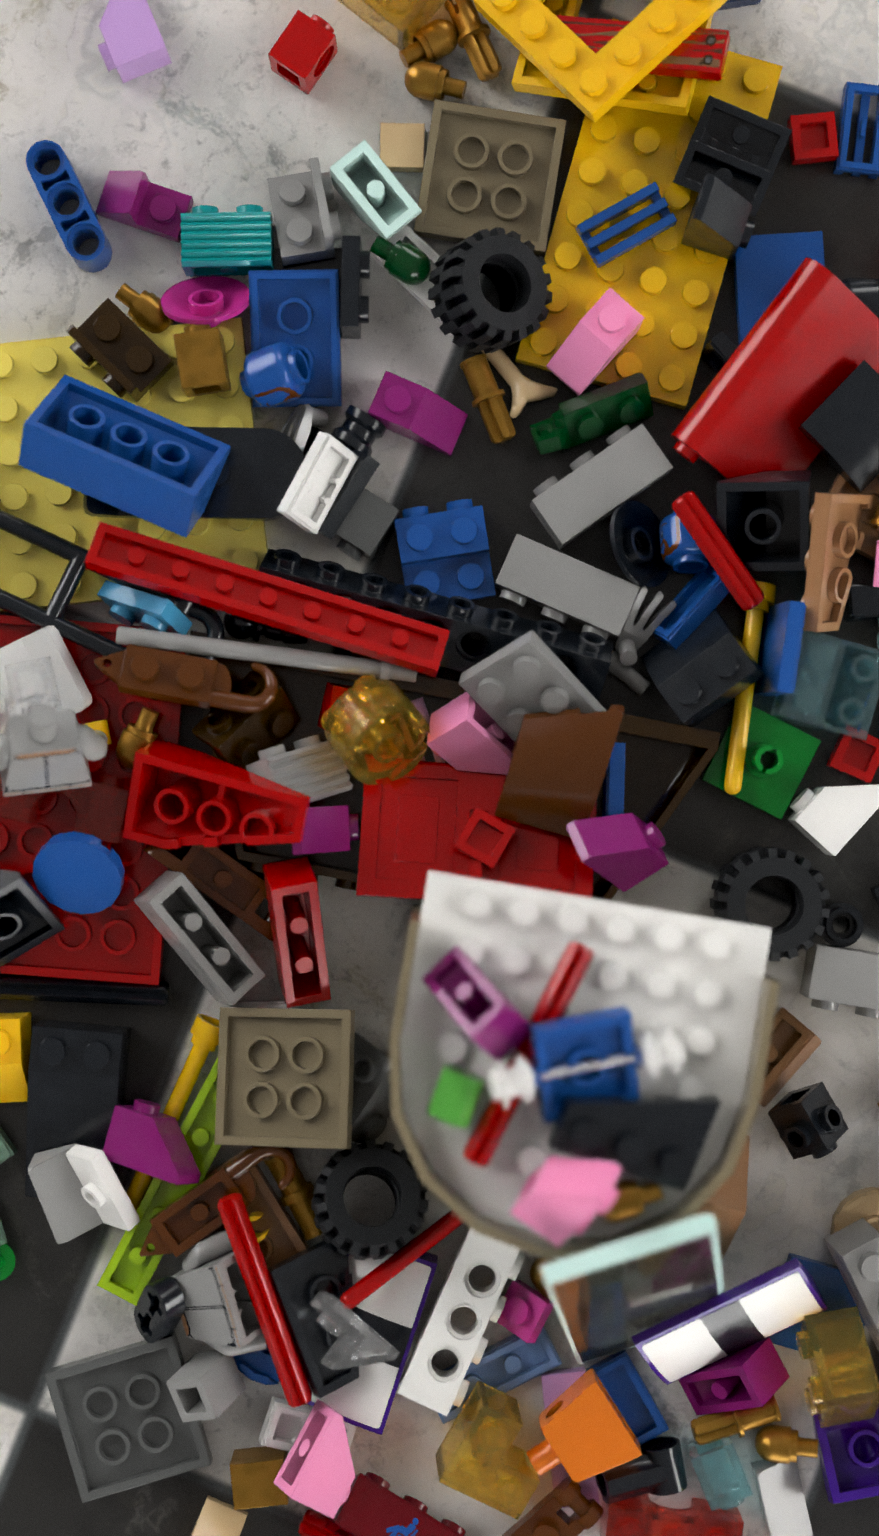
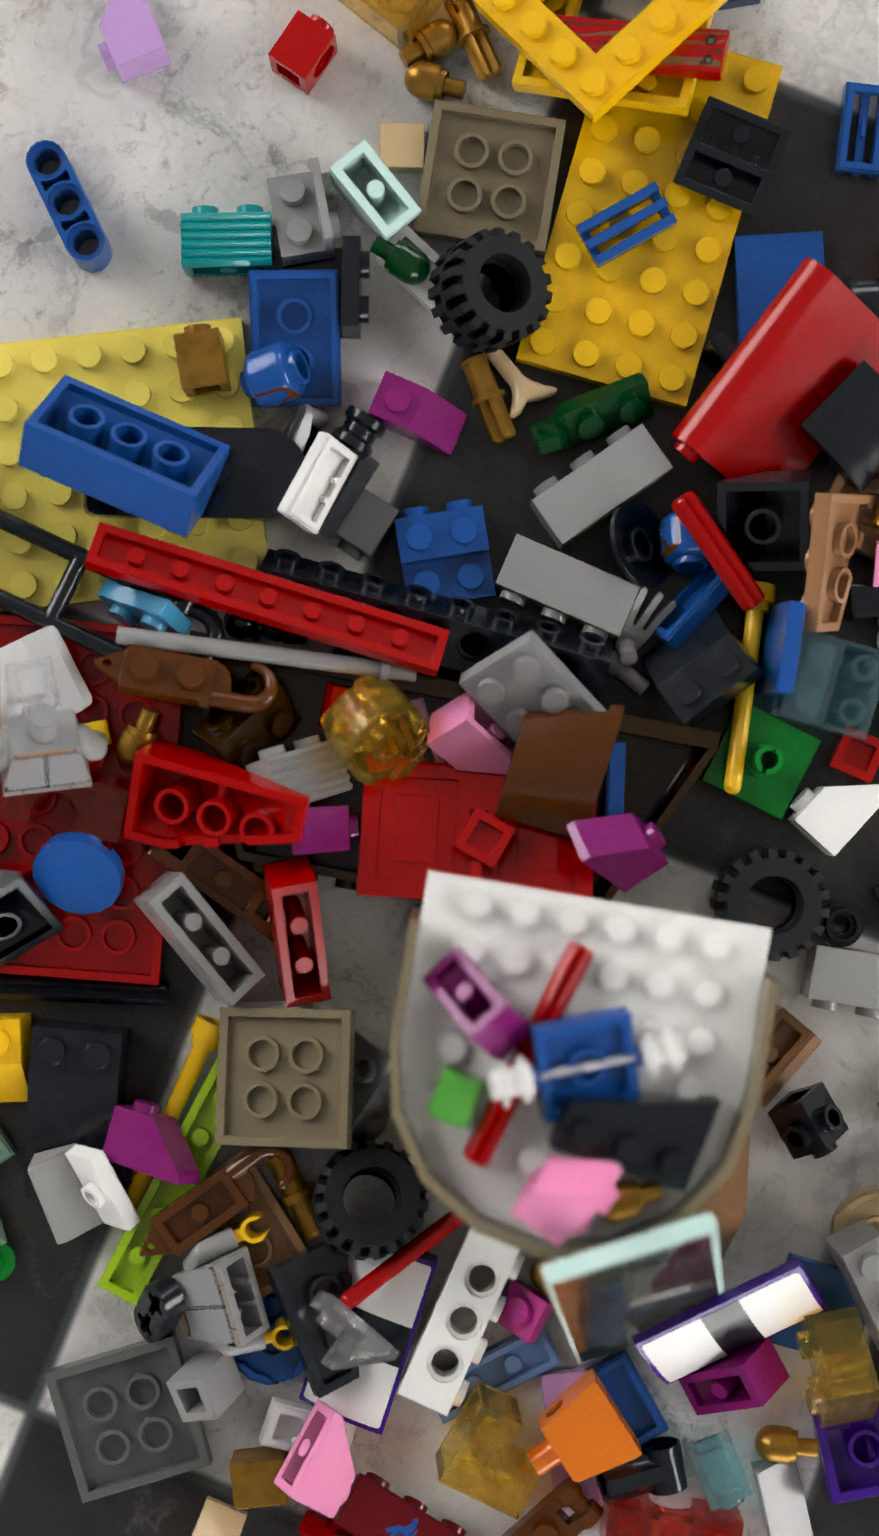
dark brown bracket [66,298,174,402] -> none
magenta slope [95,171,194,243] -> none
pearl gold cylinder [115,283,174,333] -> none
dark pink dish [161,276,249,328] -> none
red axle [217,1193,312,1408] -> none
bright pink slope [546,287,644,396] -> none
black slope [681,174,755,260] -> none
pearl gold axle [691,1395,782,1446] -> none
red plate [787,111,839,165] -> none

